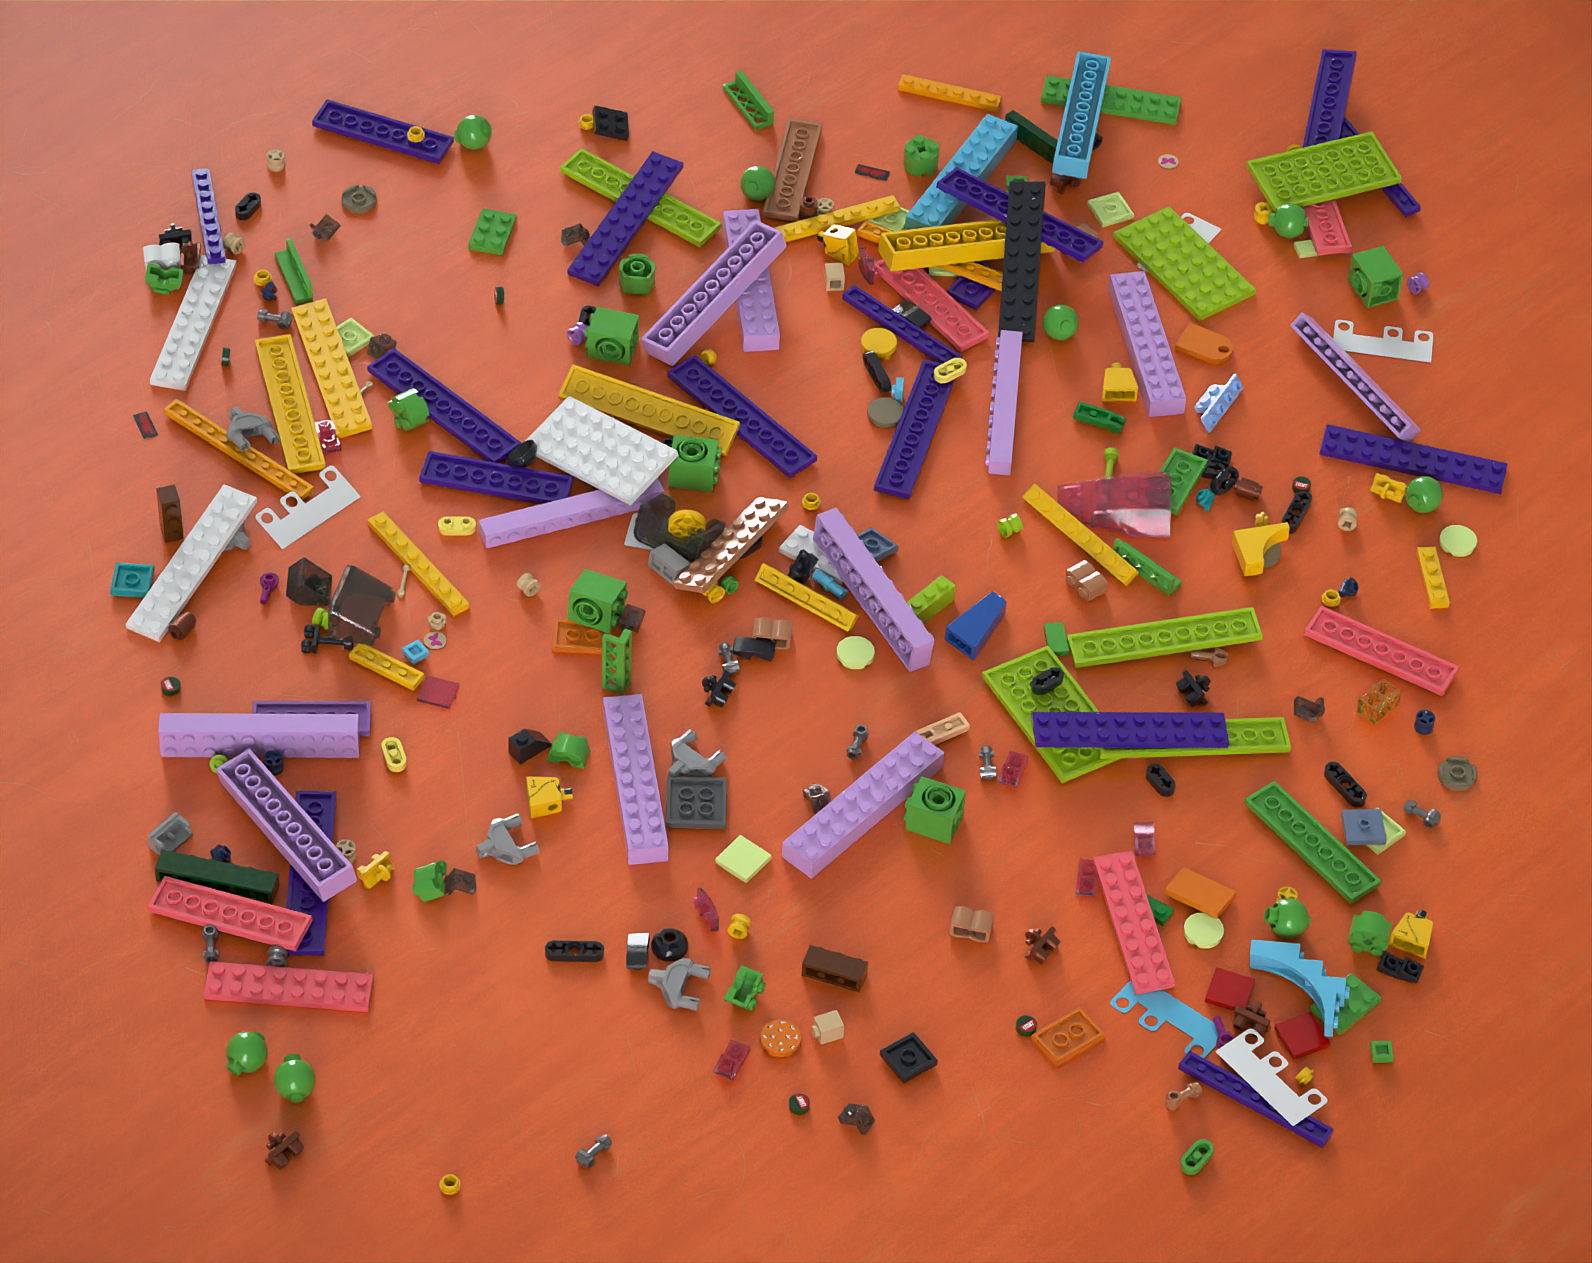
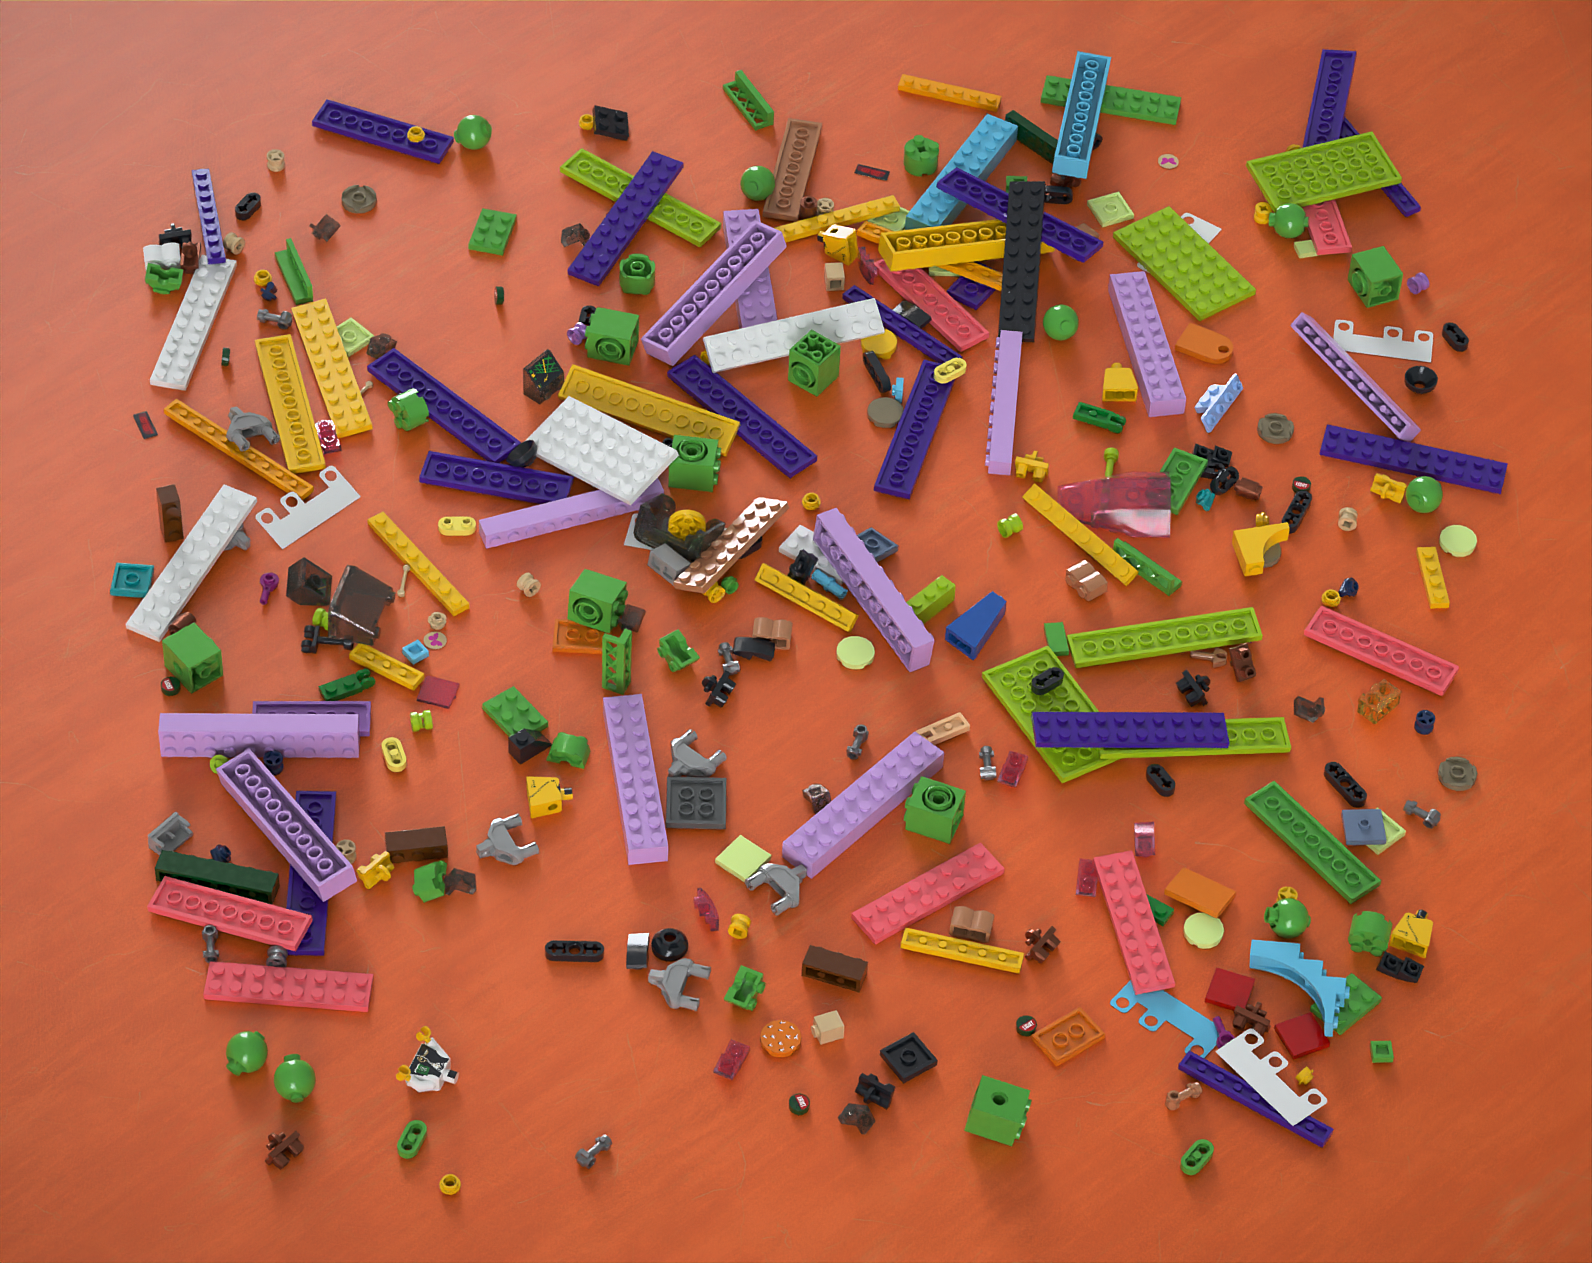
none -> bright green brick [162,623,223,694]
none -> green hinge [318,668,376,701]
none -> reddish brown brick [385,826,448,863]
none -> torso [396,1026,459,1092]
none -> bright green plate [397,1120,427,1159]
none -> lime wheel [410,710,433,732]
none -> bright green plate [482,686,548,737]
none -> slope [523,349,564,404]
none -> bright green cylinder [657,629,700,672]
none -> white plate [703,298,885,373]
none -> light grey connector [745,864,807,916]
none -> bright green brick [788,329,841,397]
none -> coral plate [851,842,1005,945]
none -> black hips [855,1073,895,1109]
none -> yellow plate [901,928,1024,974]
none -> bright green brick [964,1075,1032,1146]
none -> yellow hips [1015,450,1049,482]
none -> black beam [1045,186,1073,204]
none -> copper hips [1229,643,1256,682]
none -> dark tan tile [1257,413,1294,444]
none -> black piece [1404,366,1438,394]
none -> black beam [1442,322,1469,352]

